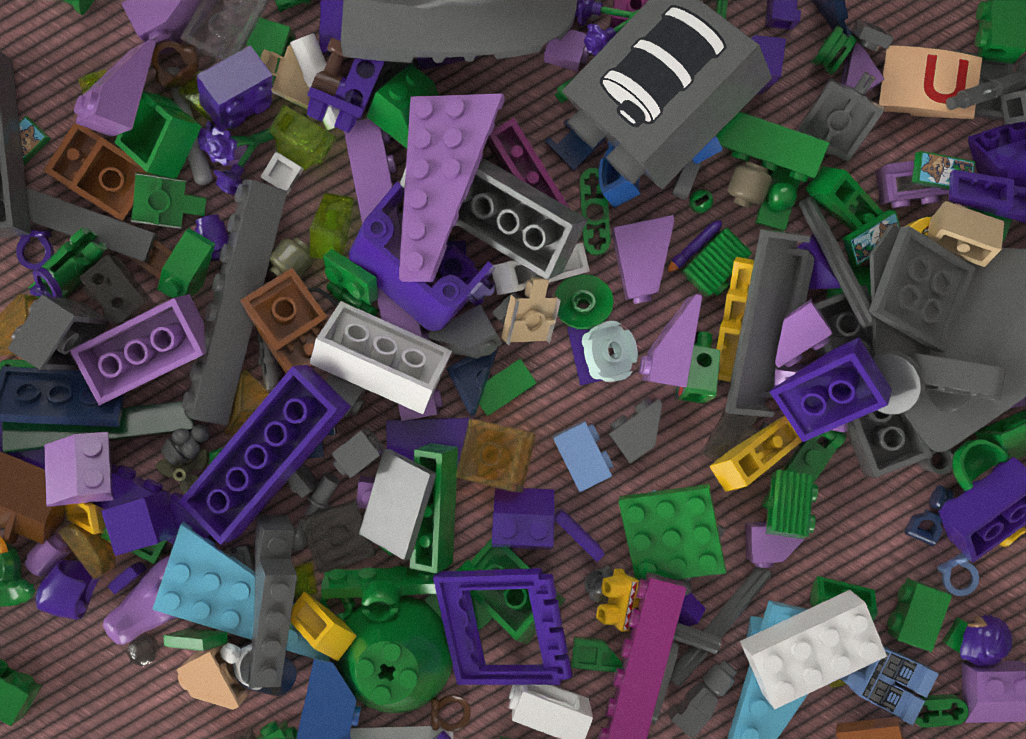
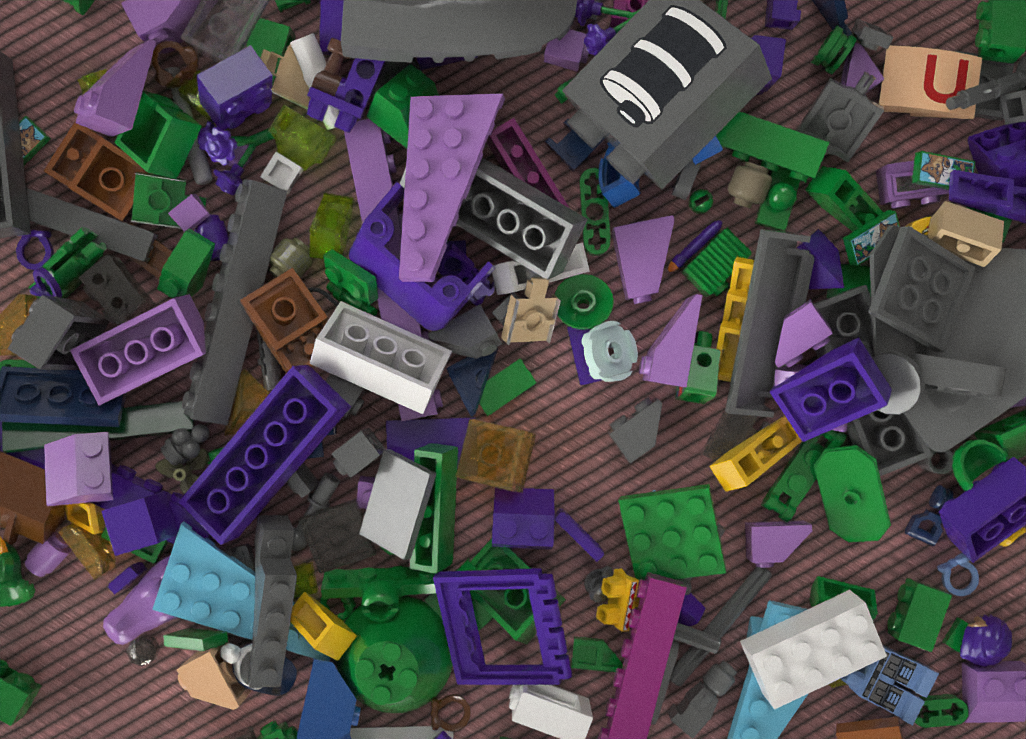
dark purple piece [35,560,101,620] -> none
medium blue brick [552,420,614,492] -> none
green brick [766,470,818,539] -> none
dark grey axle [799,196,877,328] -> none
none -> medium lavender slope [168,194,210,232]
none -> green shield [814,445,891,543]

